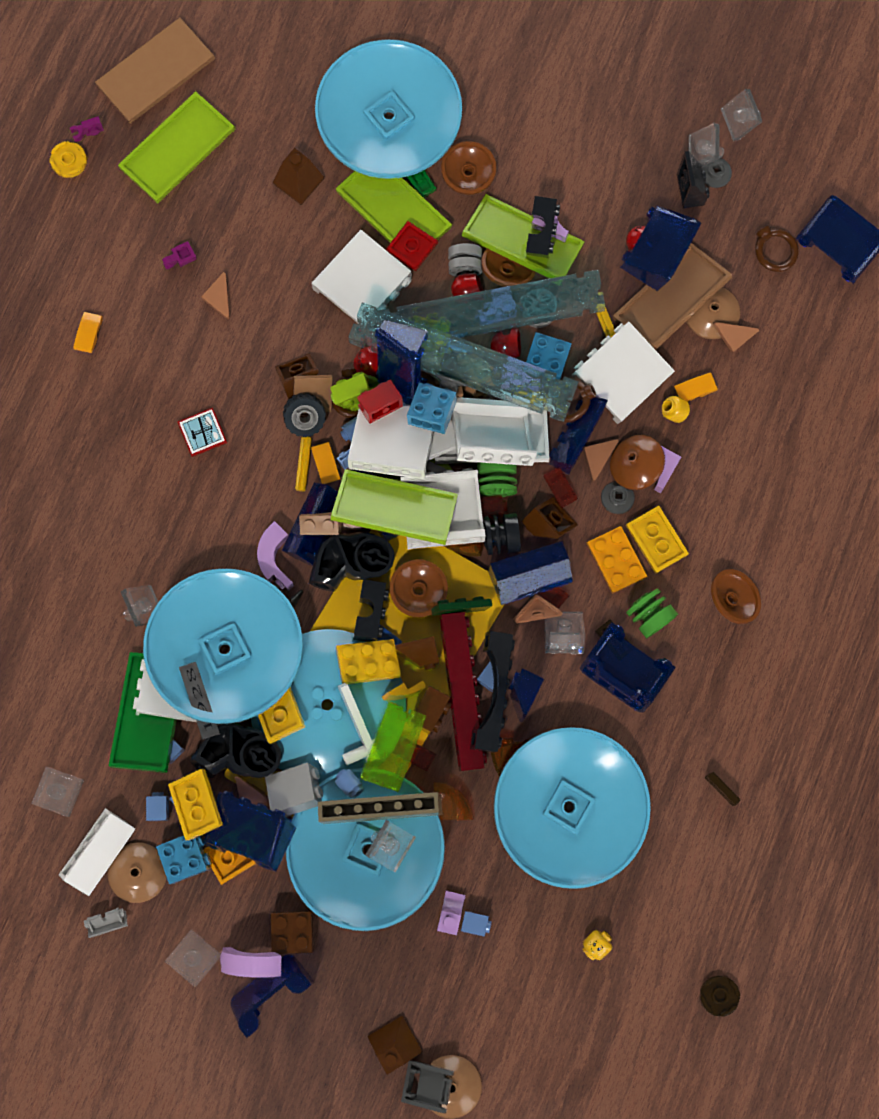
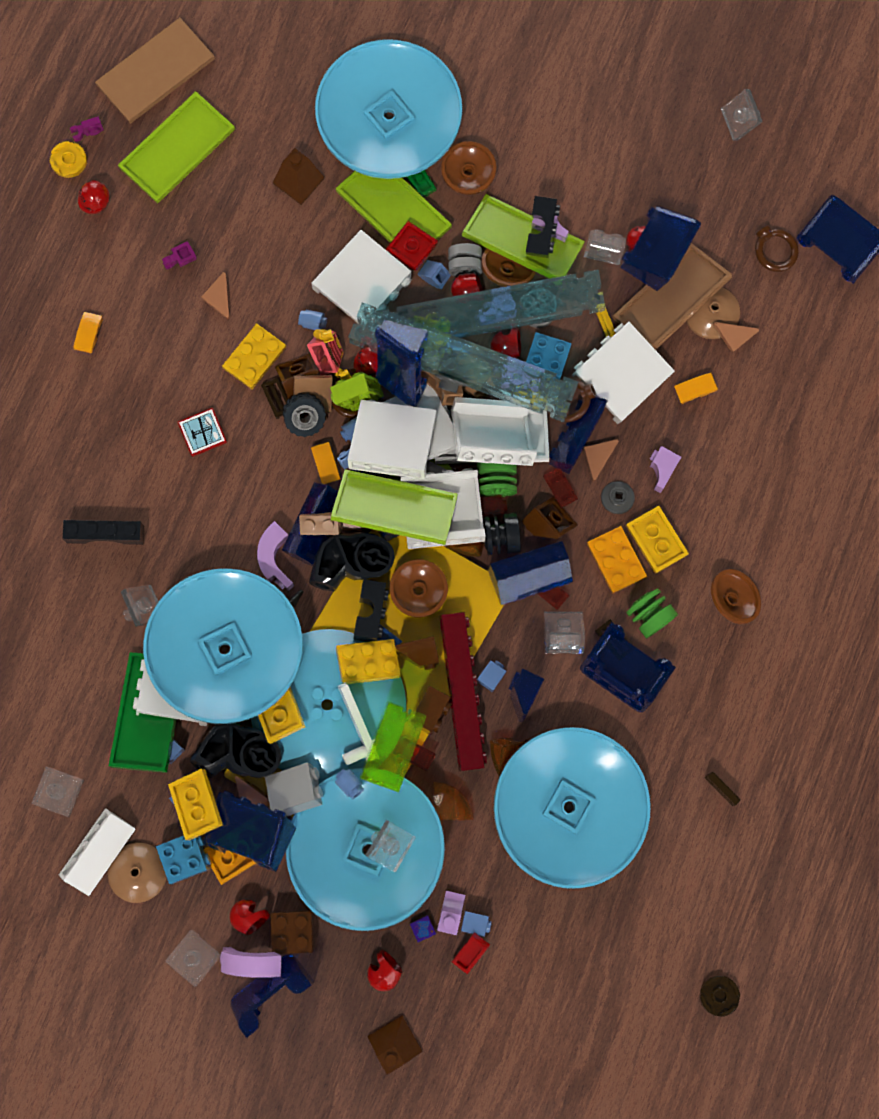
light grey hinge [84,908,128,938] -> none
medium blue brick [146,792,169,821] -> none
flat silver sticker [179,662,220,740] -> none
yellow axle [295,436,311,492] -> none
dark tan brick [318,792,443,824] -> none
red brick [357,380,403,424] -> none
light orange slope [382,681,427,701] -> none
dark grey container [401,1060,454,1113] -> none
dark azure brick [407,382,457,434] -> none
medium nougat dish [430,1055,482,1118] -> none
dark green tile [431,596,493,616] -> none
black arch [470,631,515,753] -> none
nougat tile [513,593,563,624] -> none
yellow head [583,930,612,960] -> none
dark orange dish [610,435,665,490] -> none
yellow head [662,396,690,423] -> none
black slope [677,151,709,208] -> none
clear tile [689,123,724,167] -> none
dark grey piece [701,157,732,188] -> none
none -> black arch [62,520,144,545]
none -> red helmet [78,180,110,214]
none -> yellow plate [222,323,286,390]
none -> red helmet [229,899,270,935]
none -> dark brown tile [261,378,288,419]
none -> medium blue brick [298,309,327,330]
none -> torso [307,329,352,380]
none -> red helmet [367,950,403,991]
none -> tile [410,916,436,942]
none -> medium blue brick [417,260,451,289]
none -> red tile [452,932,490,974]
none -> clear slope [584,229,626,265]

